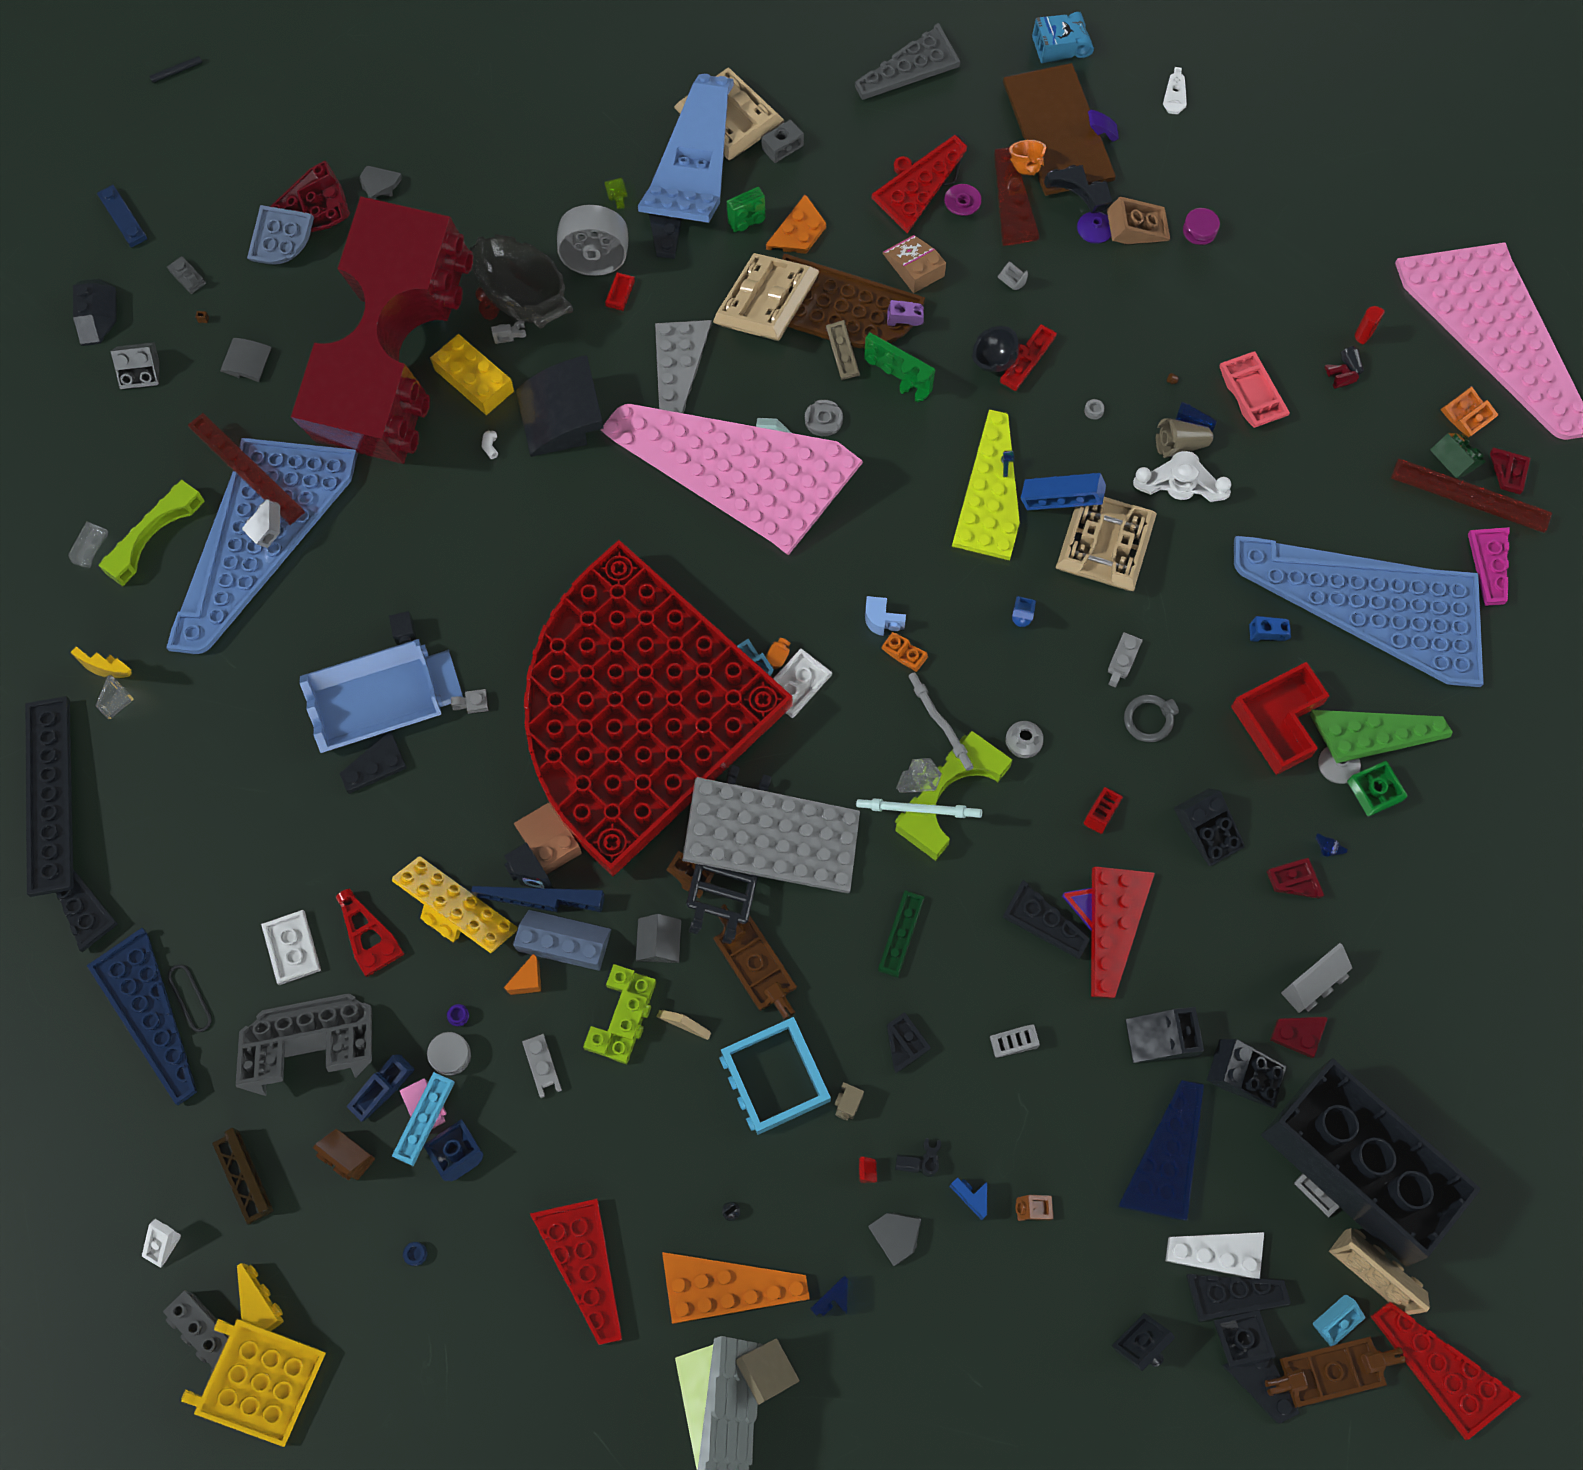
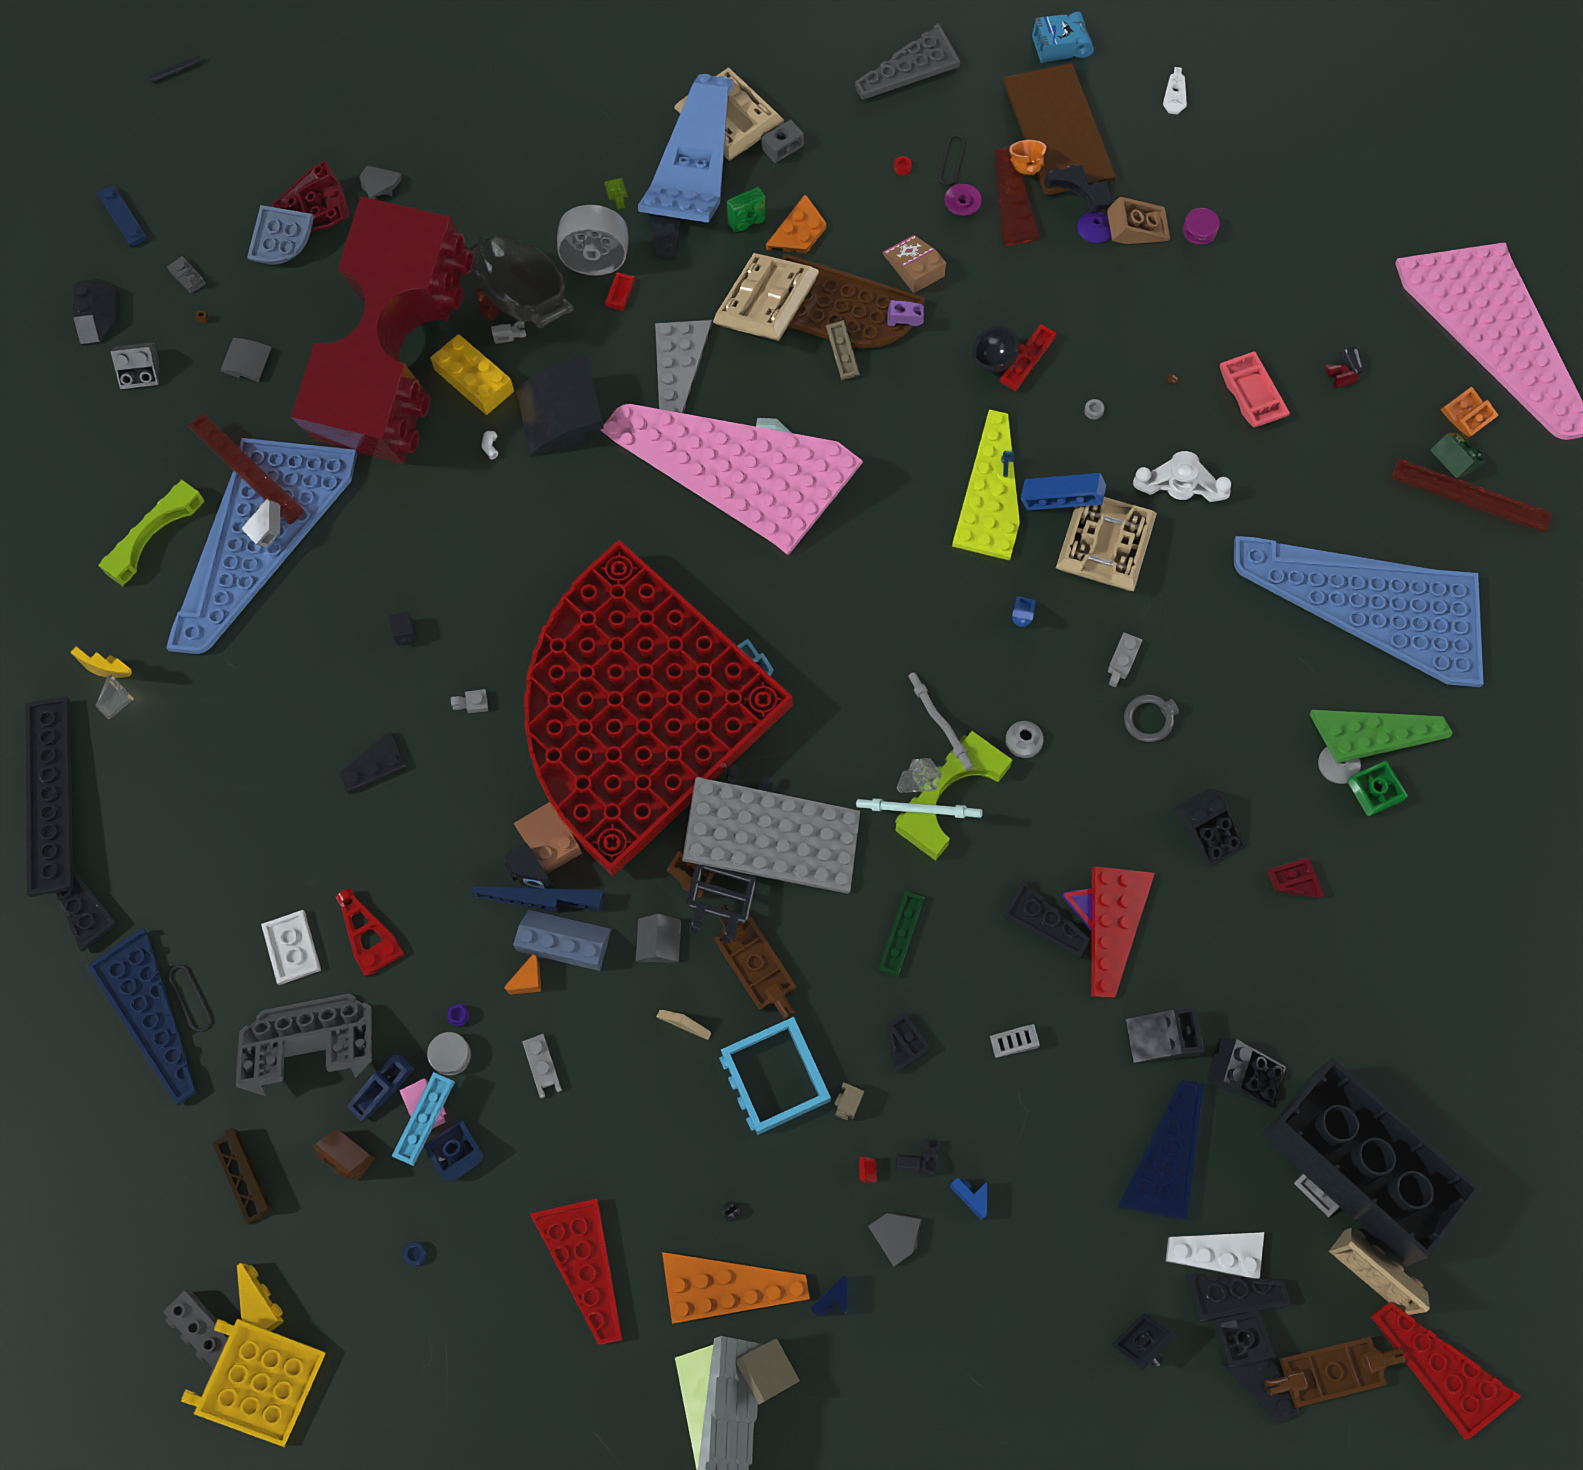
clear hinge [68,522,108,568] -> none
white slope [142,1219,181,1268] -> none
medium blue panel [300,639,463,753] -> none
yellow bracket [392,856,518,953] -> none
lime bracket [583,964,656,1065] -> none
orange arm [765,638,790,669] -> none
white tile [773,649,832,718] -> none
light grey tile [805,400,843,436] -> none
green hinge [864,332,935,402] -> none
light blue brick [865,596,906,636] -> none
red wing [872,135,967,234] -> none
orange slope [881,632,928,672] -> none
light grey plate [998,261,1028,290] -> none
dark orange bracket [1016,1195,1053,1221] -> none
red slope [1084,787,1123,834] -> none
dark purple slope [1088,110,1119,142] -> none
dark tan cone [1156,418,1213,458] -> none
clear blue slope [1175,402,1217,432] -> none
red piece [1231,662,1330,775] -> none
blue leg [1249,616,1291,642] -> none
dark red wing [1270,1017,1328,1058] -> none
light grey slope [1281,943,1352,1013] -> none
medium azure slope [1313,1295,1366,1346] -> none
clear blue piece [1315,833,1348,857] -> none
red brick [1355,306,1385,344] -> none
dark pink wing [1468,527,1510,606] -> none
dark red wing [1490,447,1531,494] -> none

